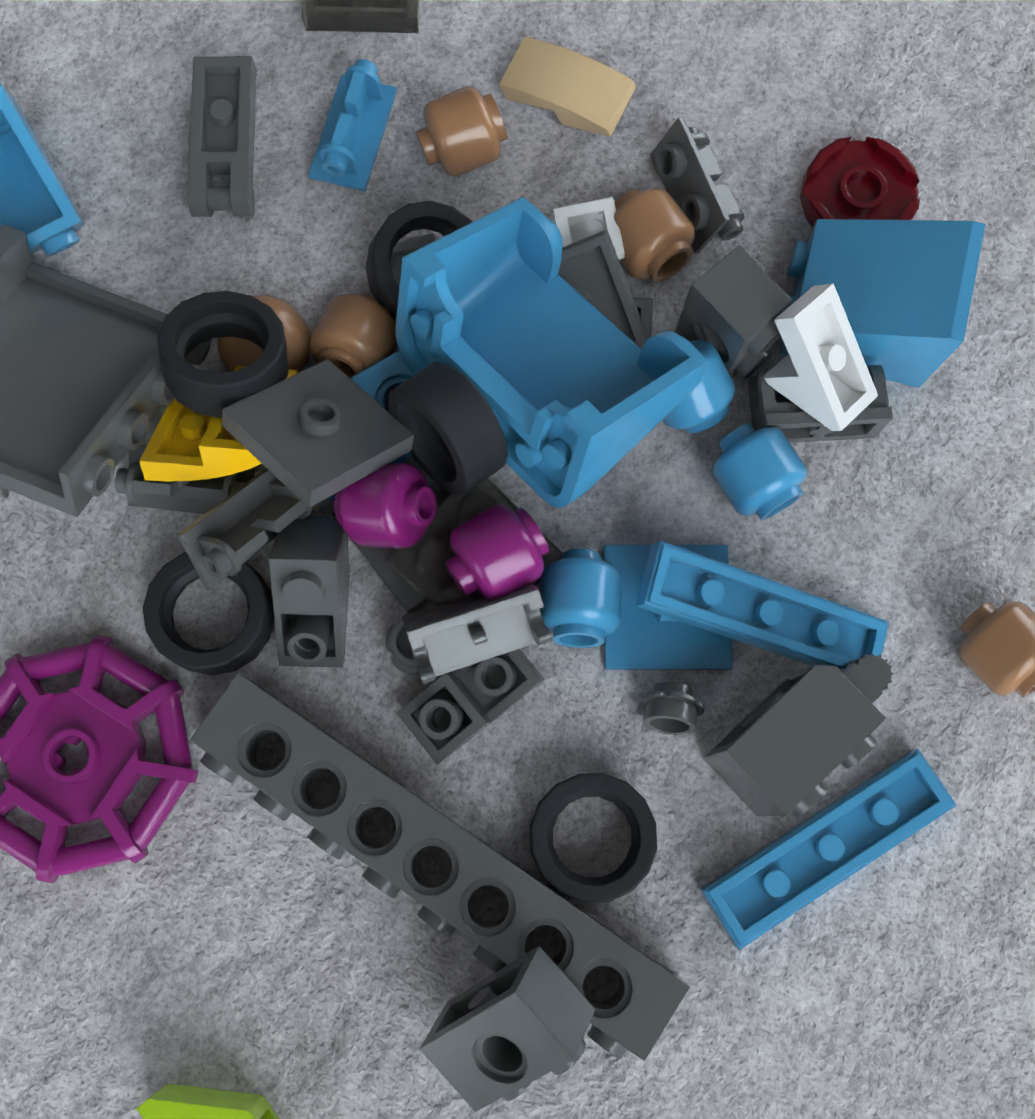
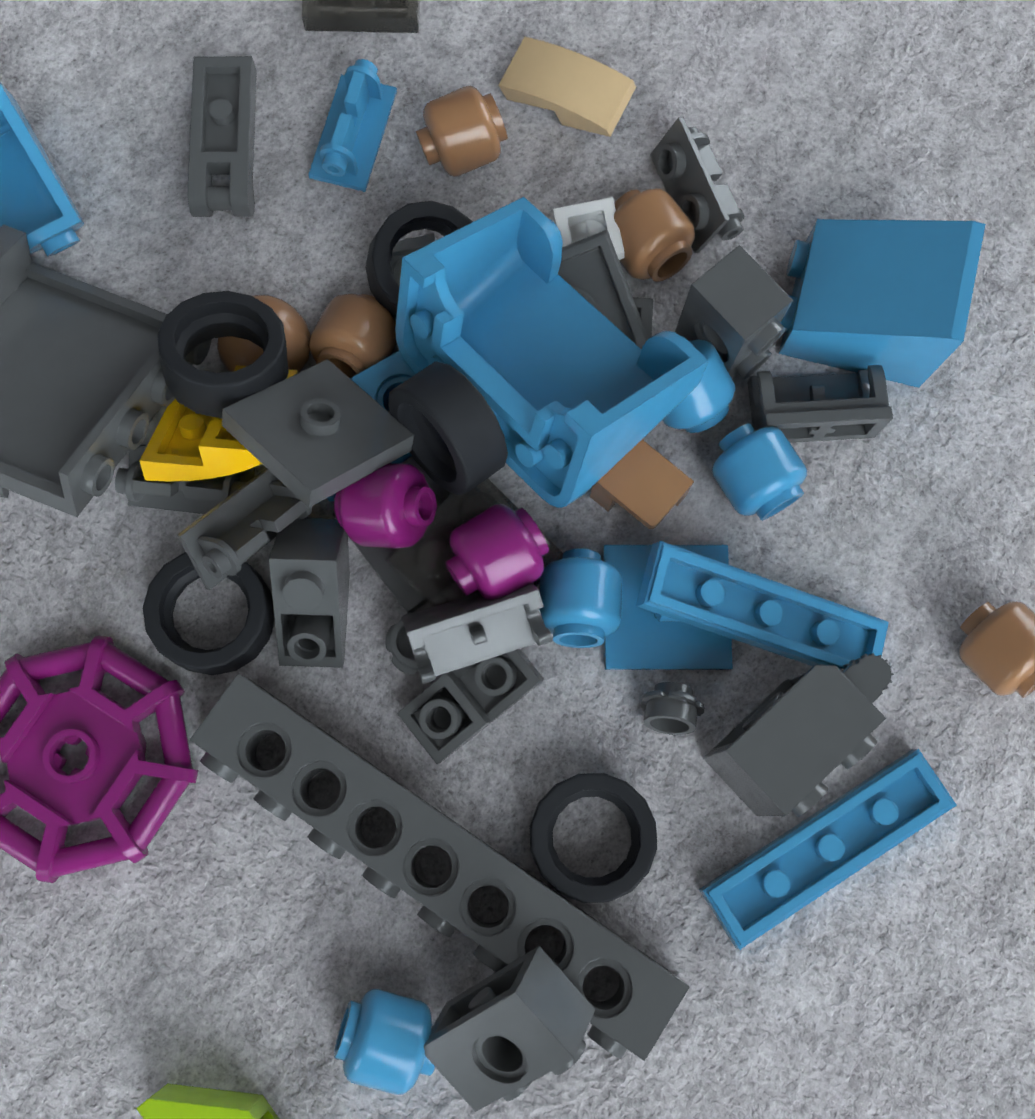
white slope [763,283,878,431] -> none
dark red tile [800,137,921,228] -> none
none -> dark azure head [334,989,435,1095]
none -> medium nougat panel [590,439,694,529]

